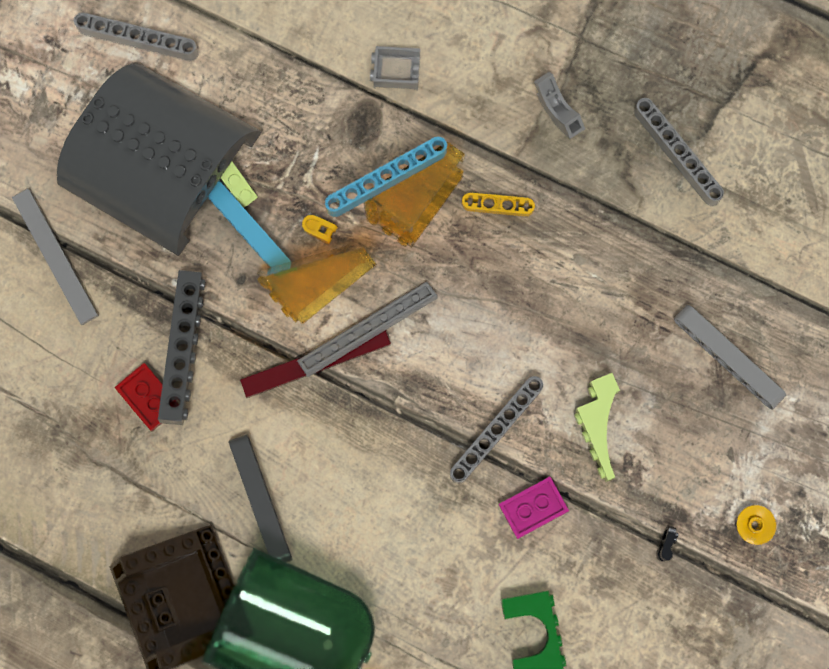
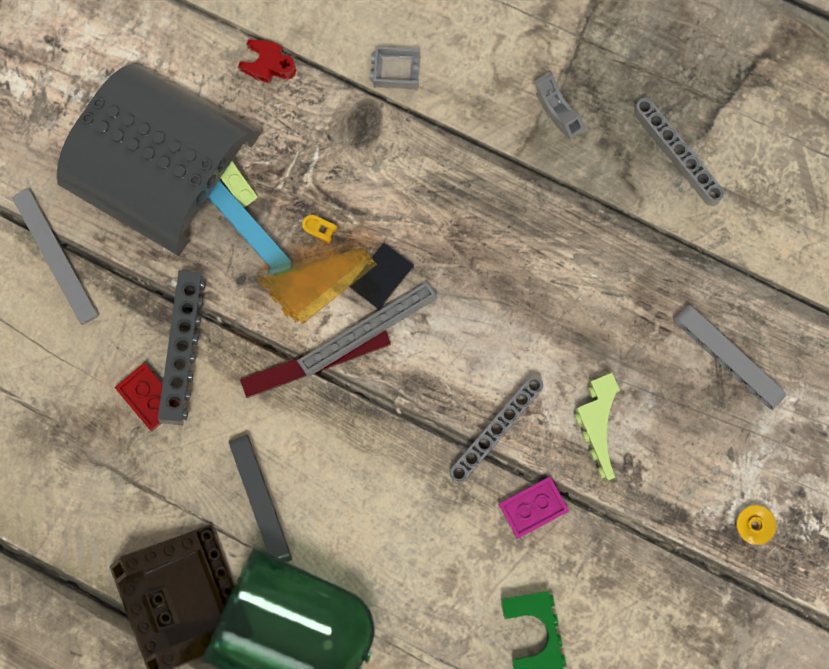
light grey beam [74,12,199,61] -> none
medium azure beam [325,137,447,217] -> none
clear yellow windscreen [364,142,465,248] -> none
yellow beam [462,193,535,217] -> none
black plate [657,525,679,562] -> none
none -> red piece [238,39,296,83]
none -> black tile [349,243,414,310]

